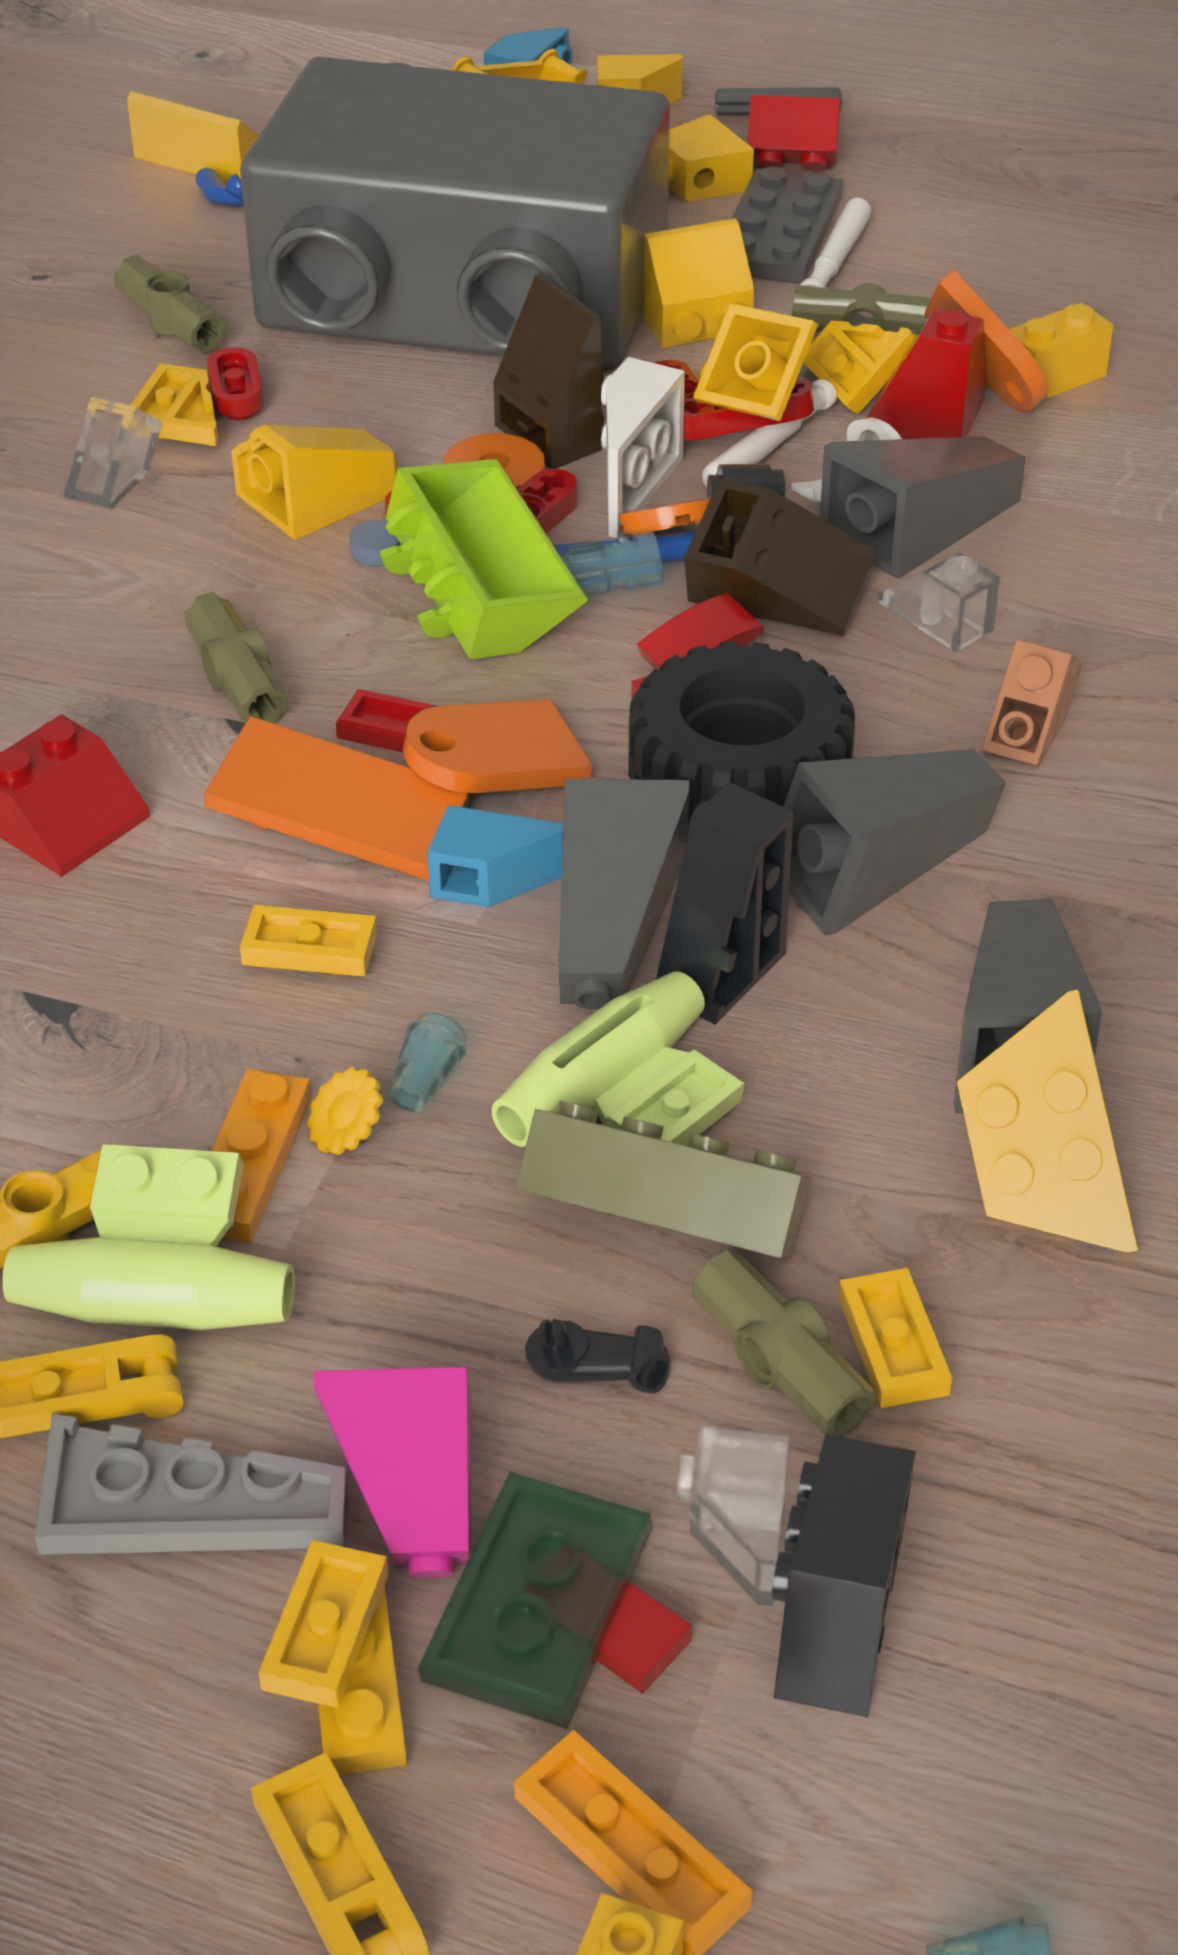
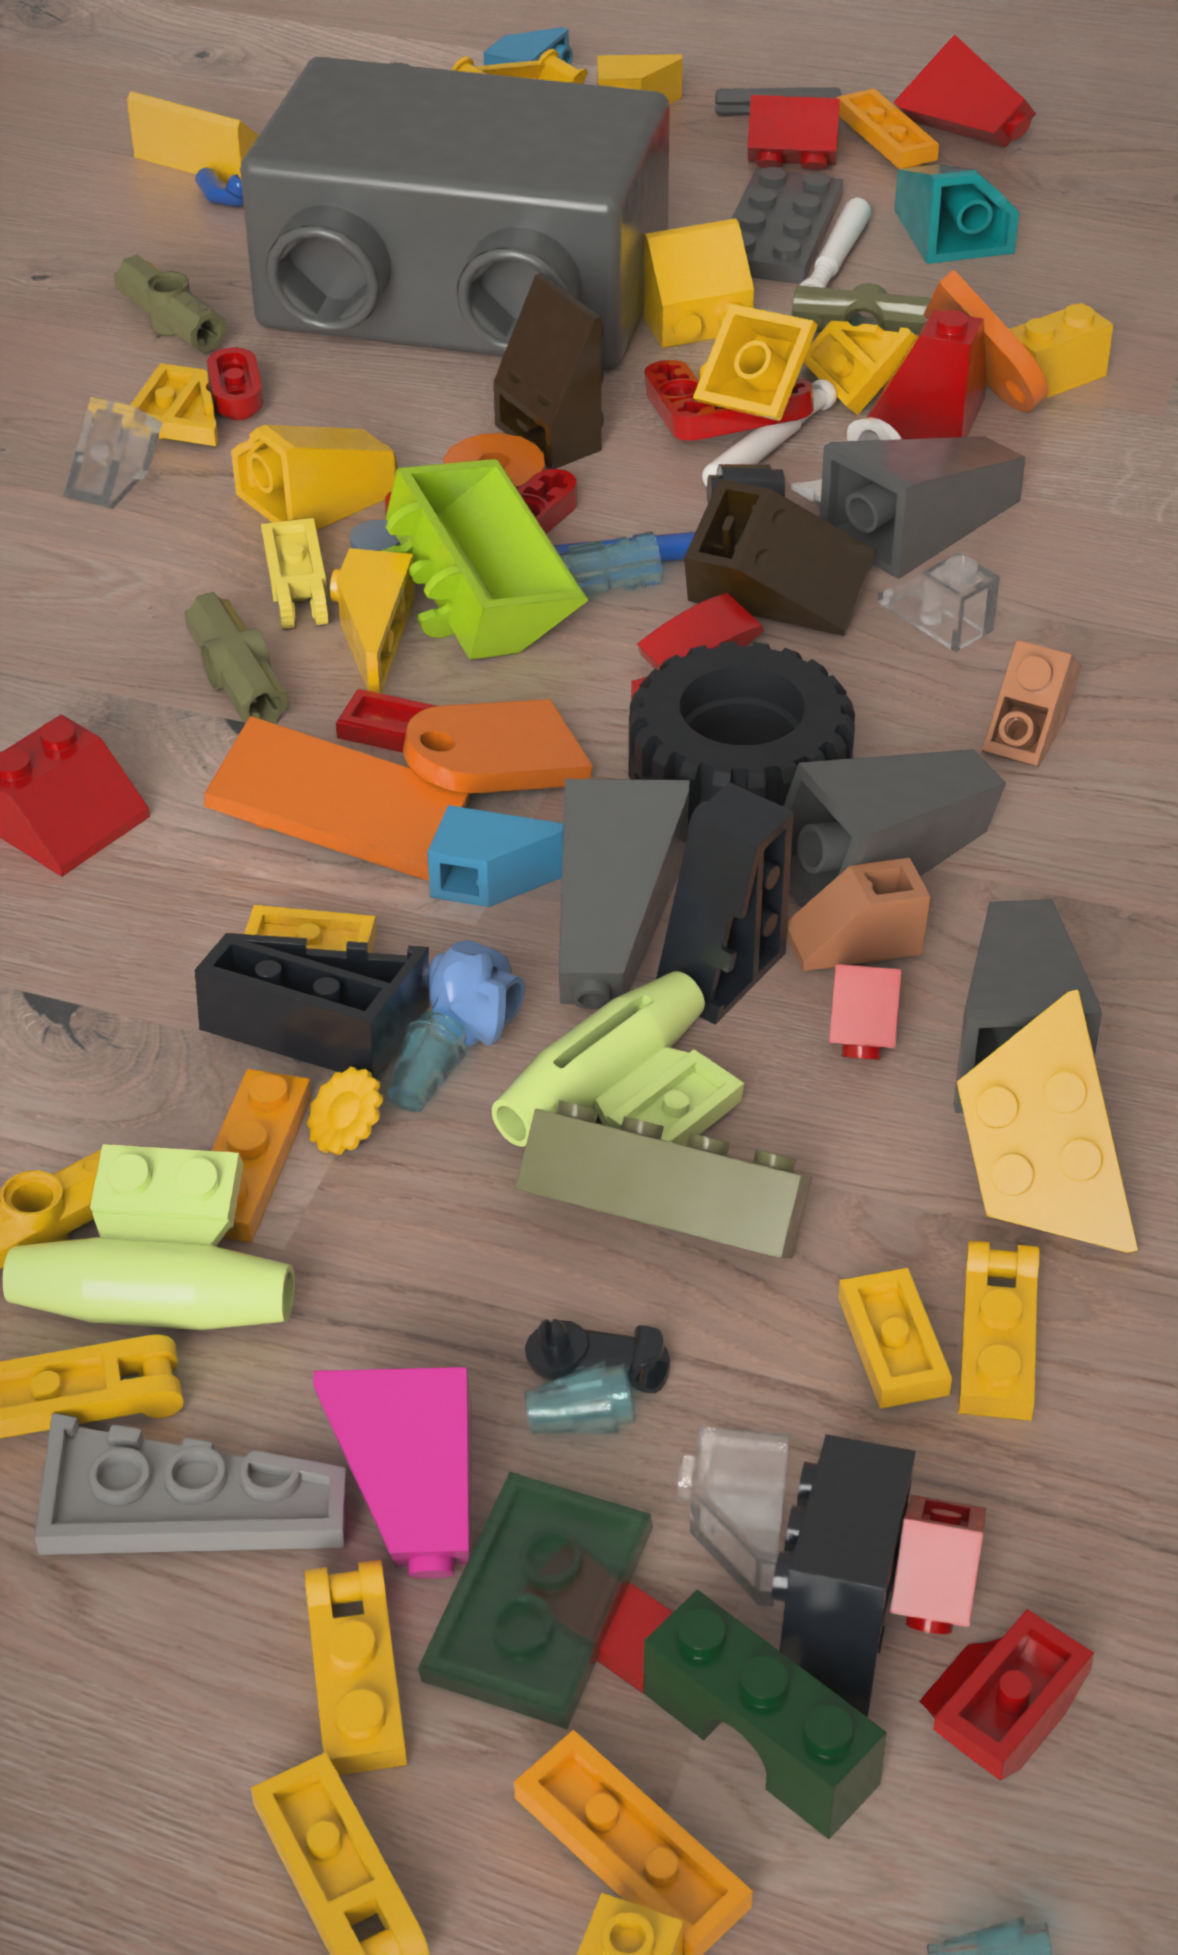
yellow plate [259,1540,389,1708] -> none
white slope [601,357,685,539] -> none
orange tile [618,497,711,535] -> none
yellow torso [669,114,754,202] -> none
olive piece [692,1250,876,1437] -> none
none -> black wedge [195,933,430,1078]
none -> light yellow hinge [261,518,328,629]
none -> yellow slope [330,548,416,694]
none -> medium blue head [429,940,525,1047]
none -> clear light blue cone [524,1360,636,1435]
none -> dark green arch [644,1589,887,1839]
none -> nougat slope [787,858,931,971]
none -> slope [829,964,901,1060]
none -> light orange plate [836,88,939,169]
none -> slope [890,1495,986,1634]
none -> red slope [894,34,1036,148]
none -> teal slope [894,164,1019,264]
none -> red slope [919,1609,1094,1781]
none -> yellow plate [958,1240,1039,1421]

